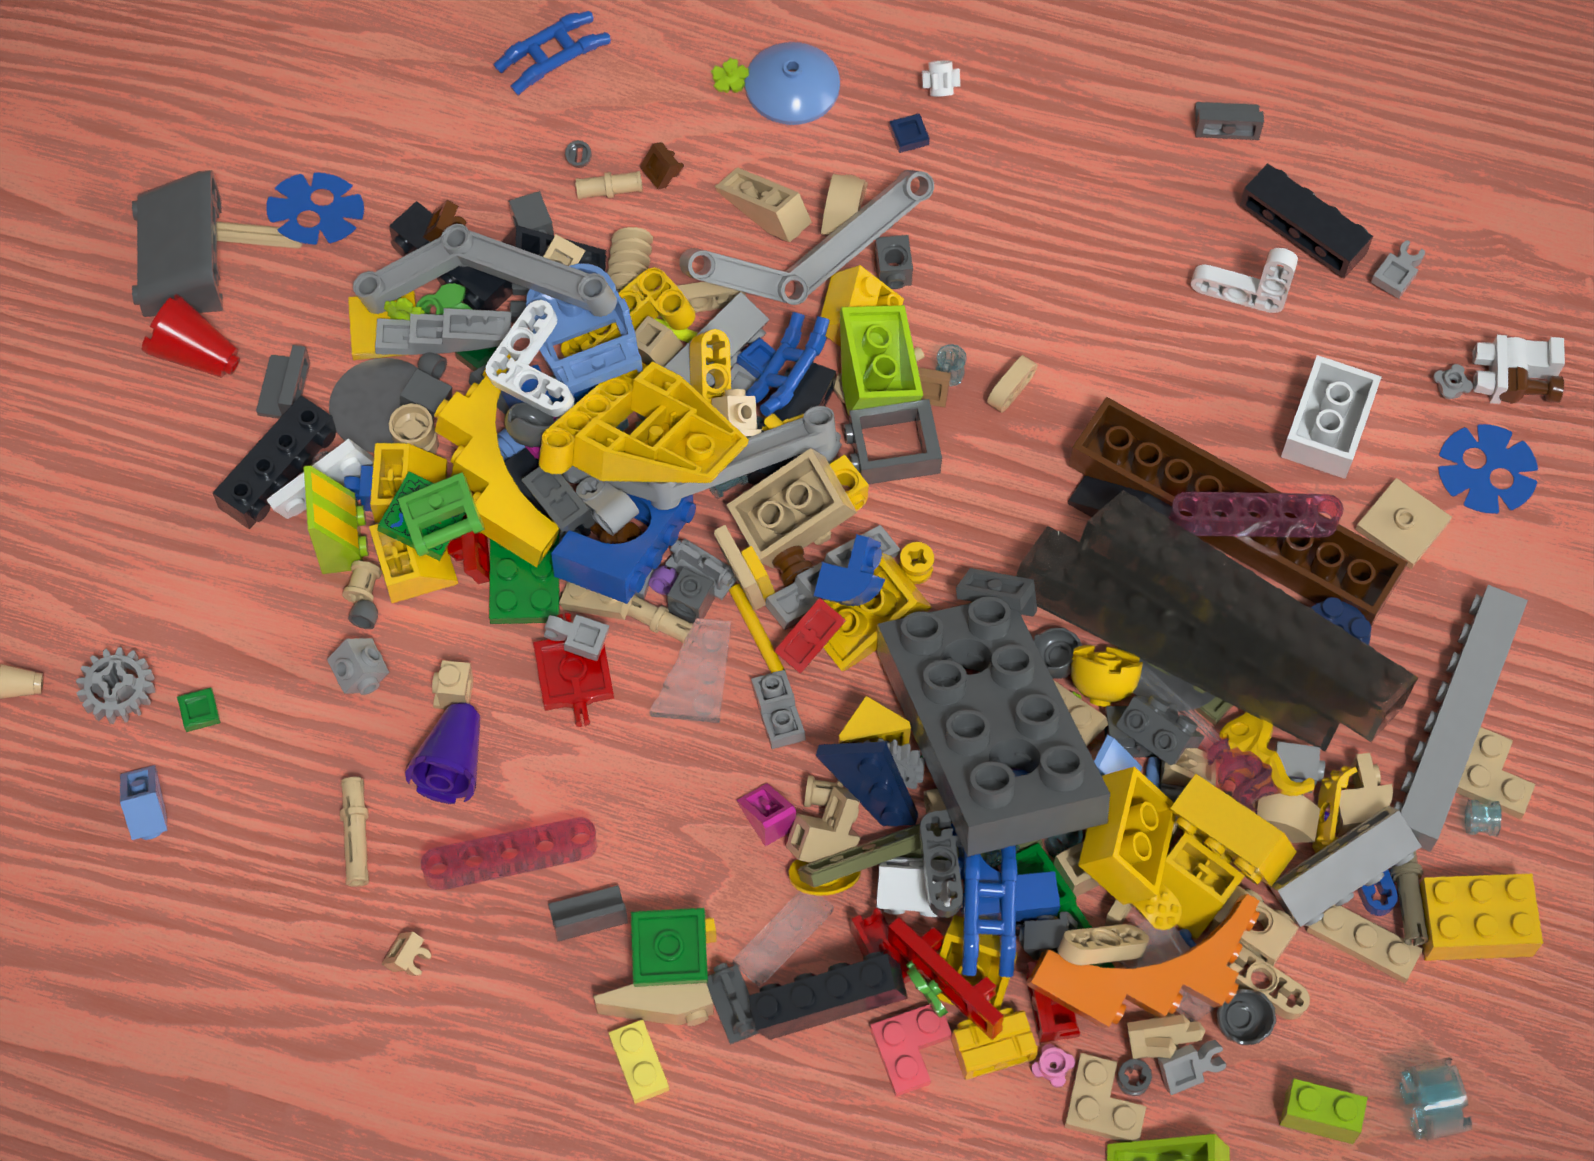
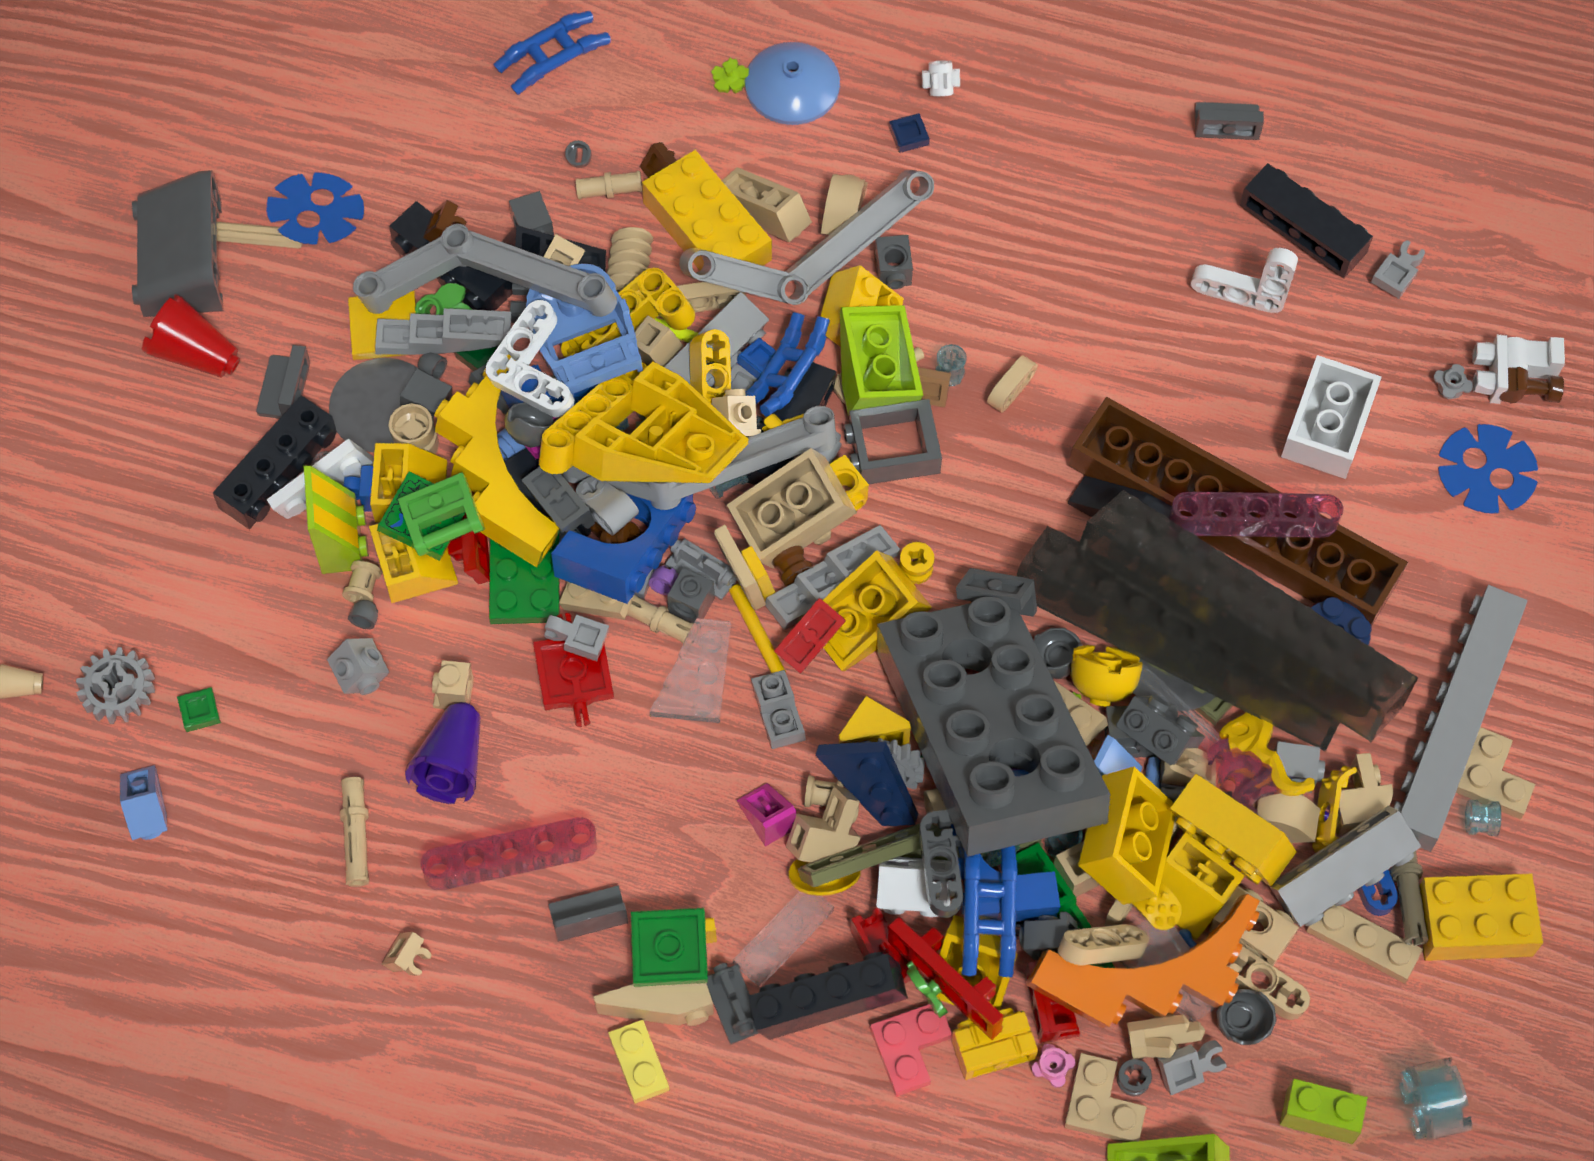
lime plant [384,297,425,320] -> none
blue brick [814,534,885,606] -> none
tan plate [1355,478,1452,569] -> none
none -> yellow brick [642,150,772,271]

